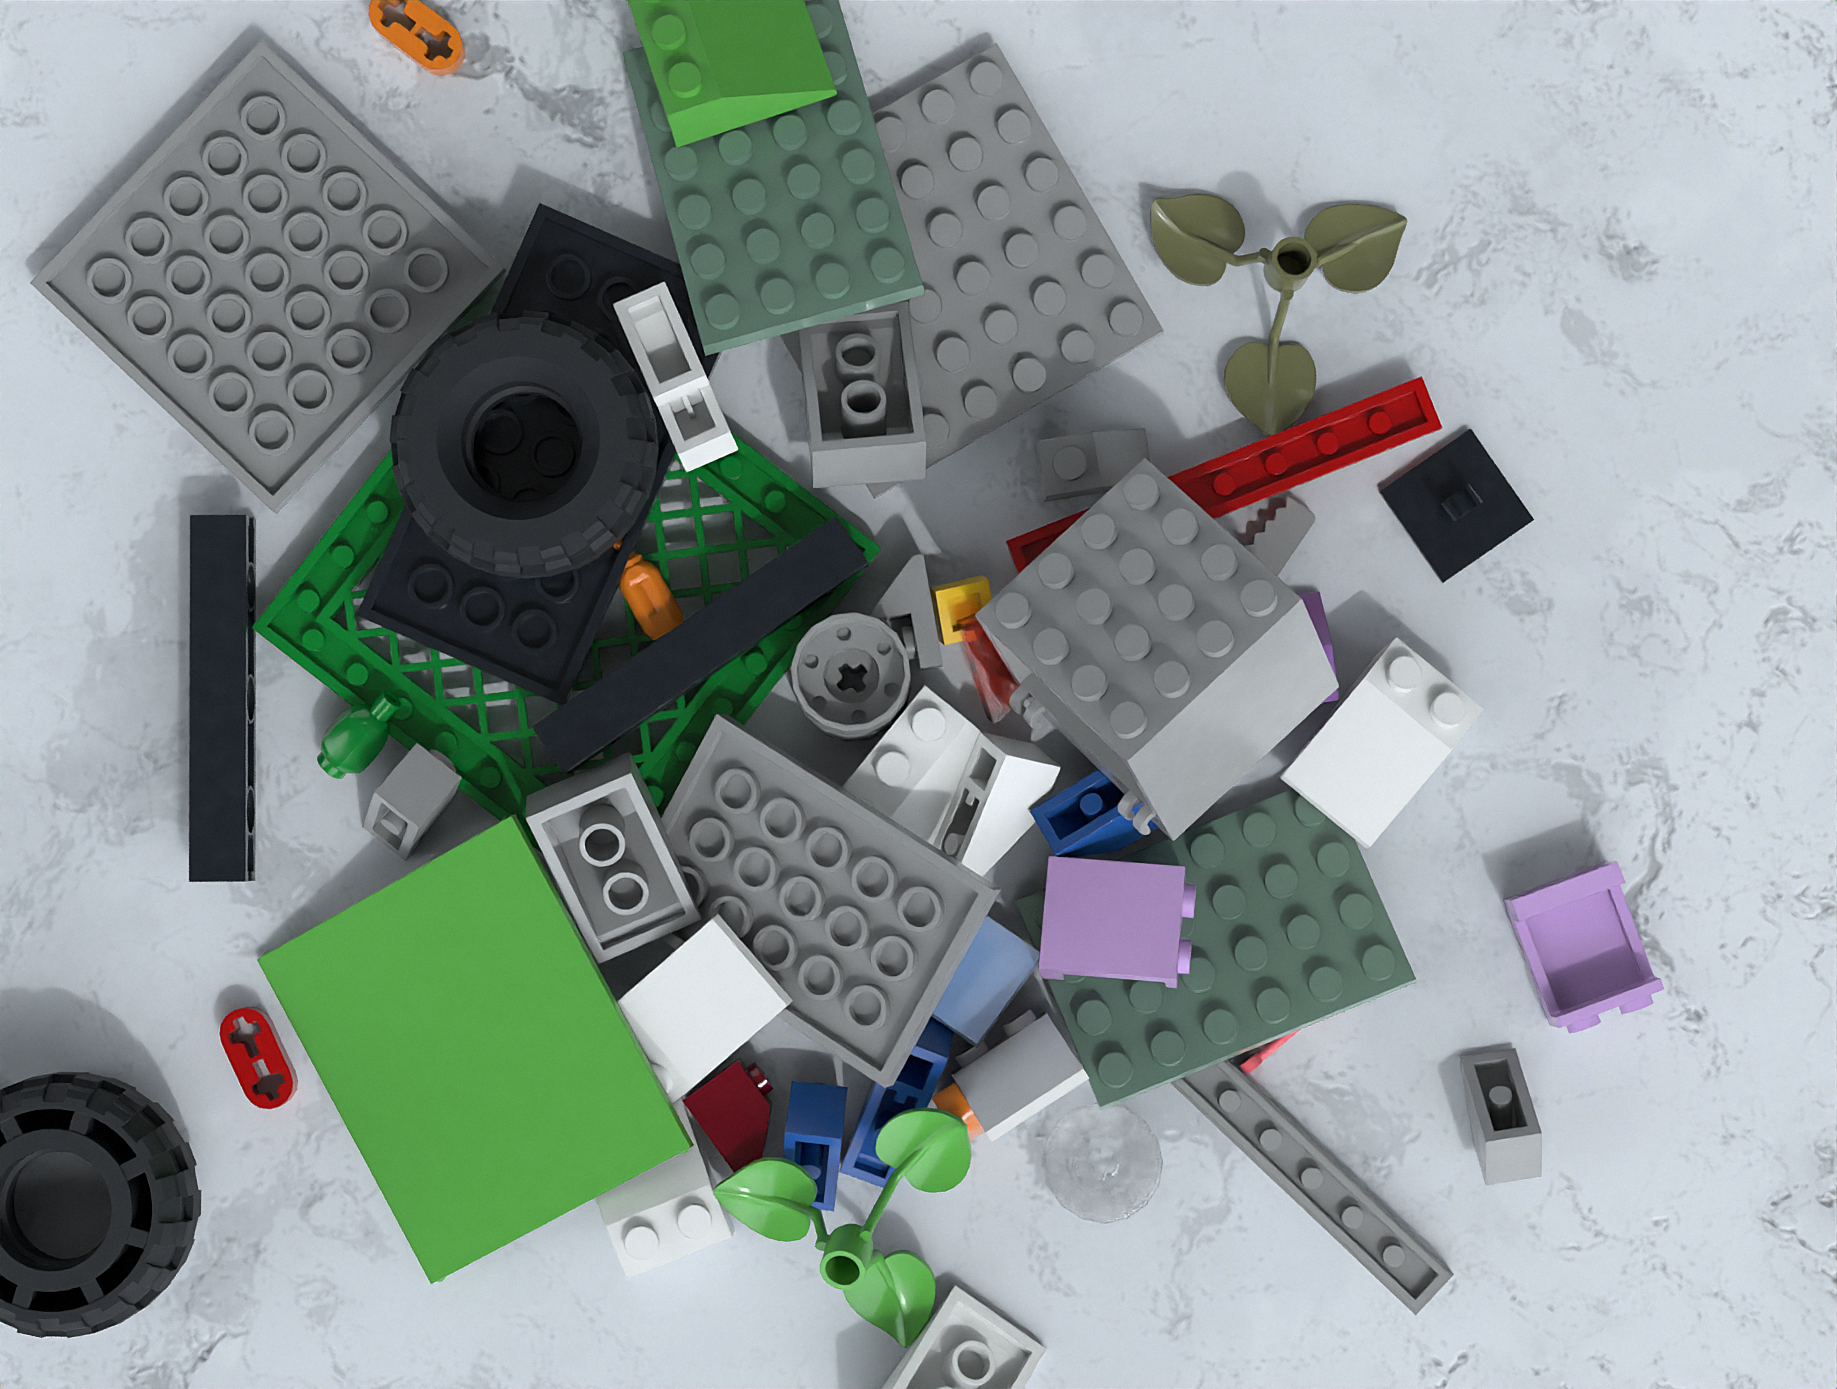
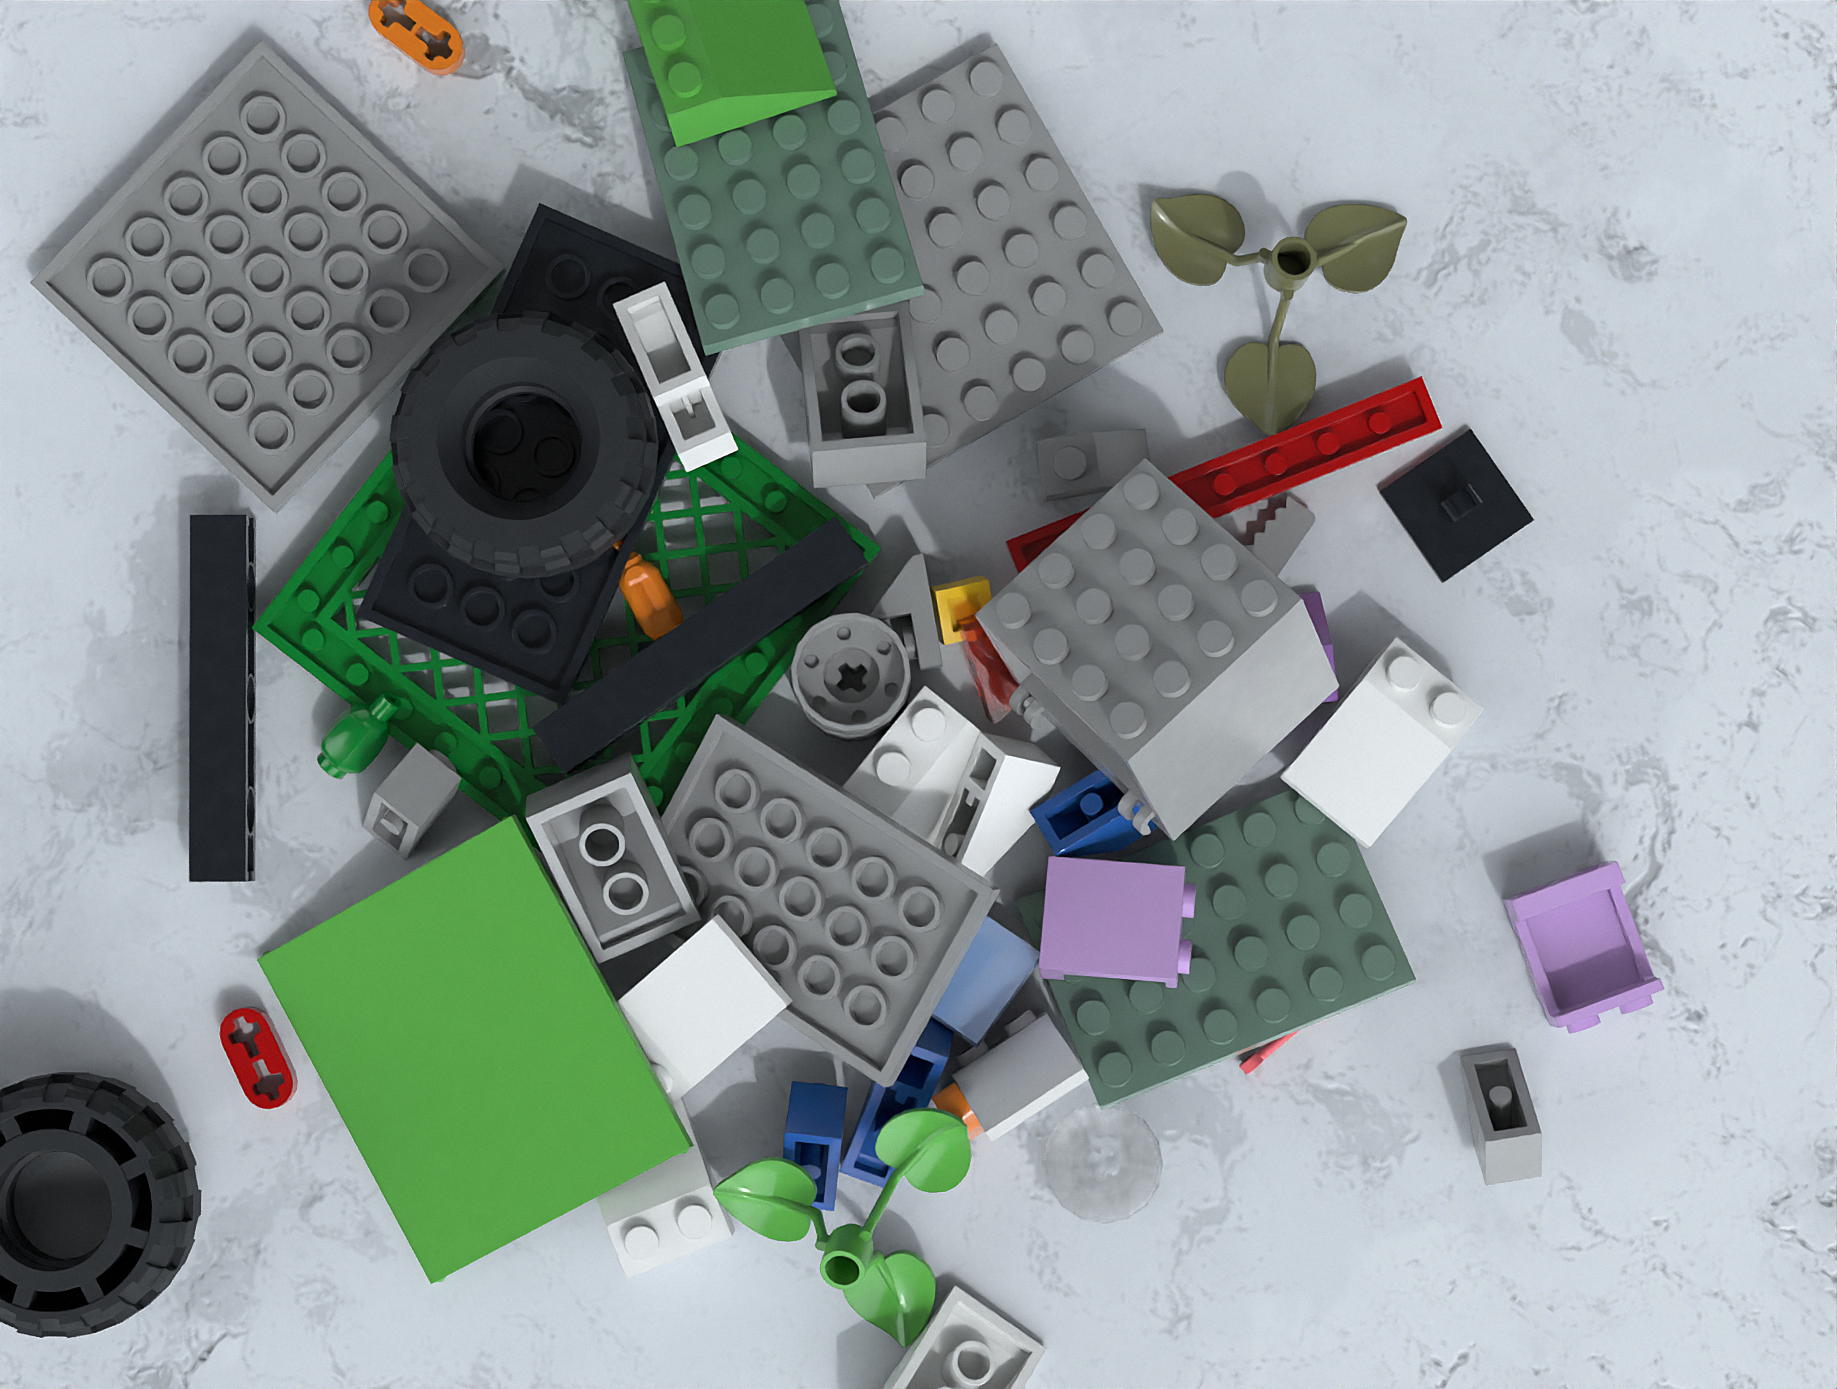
dark red slope [682,1058,774,1173] -> none
light grey tile [1170,1060,1454,1315] -> none

